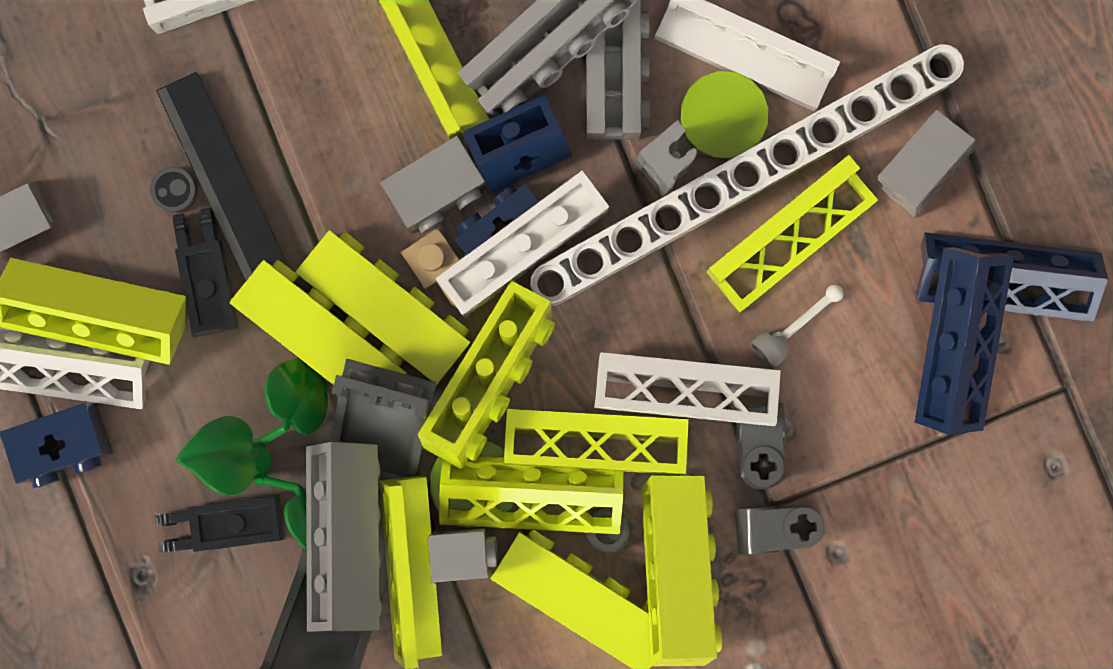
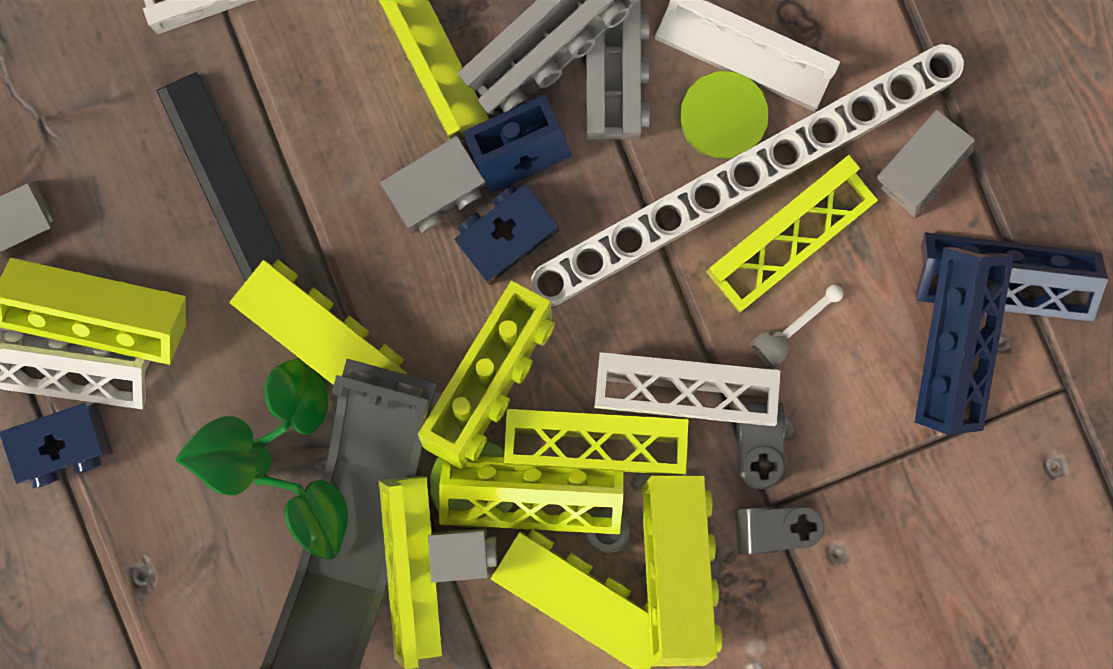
tile [150,167,198,213] -> none
black hinge [155,495,285,553] -> none
black hinge [173,207,239,338] -> none
neon yellow brick [295,230,472,386] -> none
light grey brick [306,442,382,632] -> none
tan plate [400,228,460,309] -> none
white fence [435,171,609,318] -> none
light grey hinge [635,120,697,198] -> none

